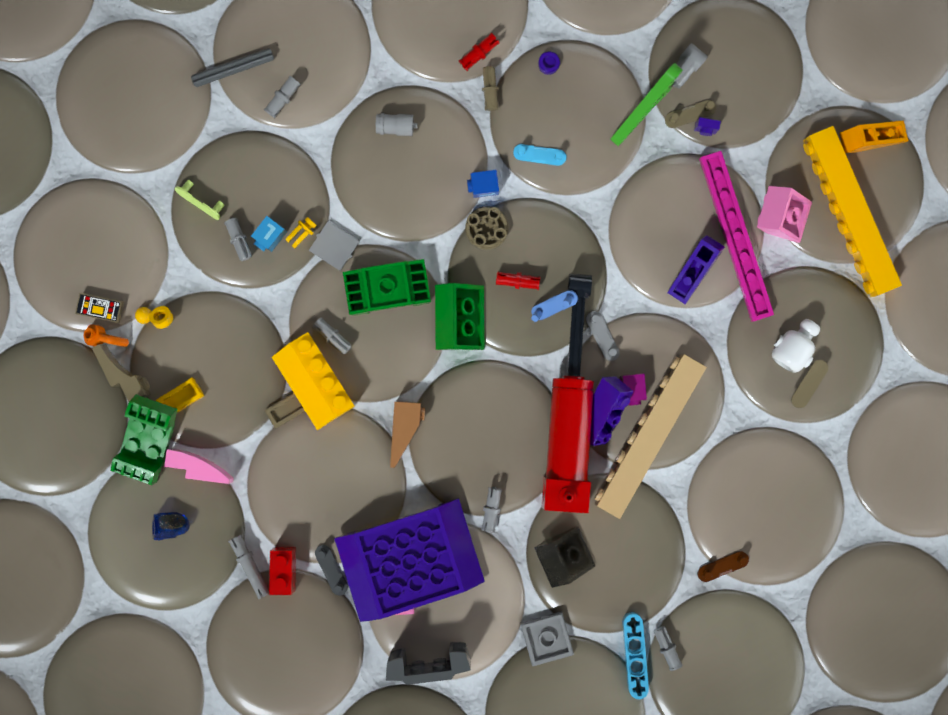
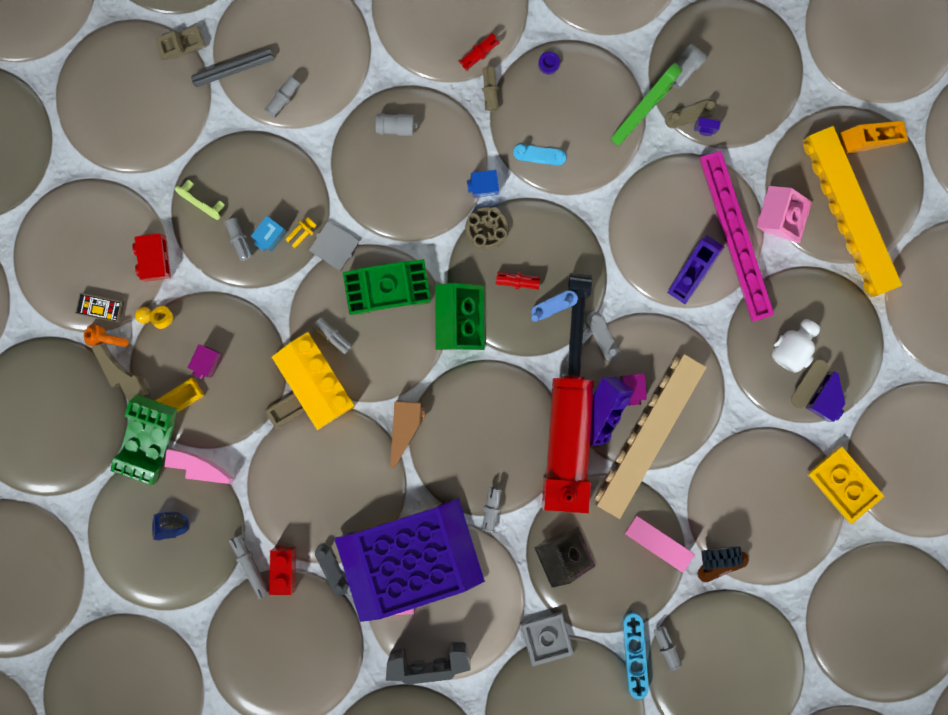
none -> red brick [132,233,171,282]
none -> dark tan slope [155,25,207,60]
none -> magenta brick [187,344,223,379]
none -> bright pink slope [624,516,695,573]
none -> black wheel [701,546,743,569]
none -> dark purple slope [806,371,846,422]
none -> yellow plate [807,446,884,524]

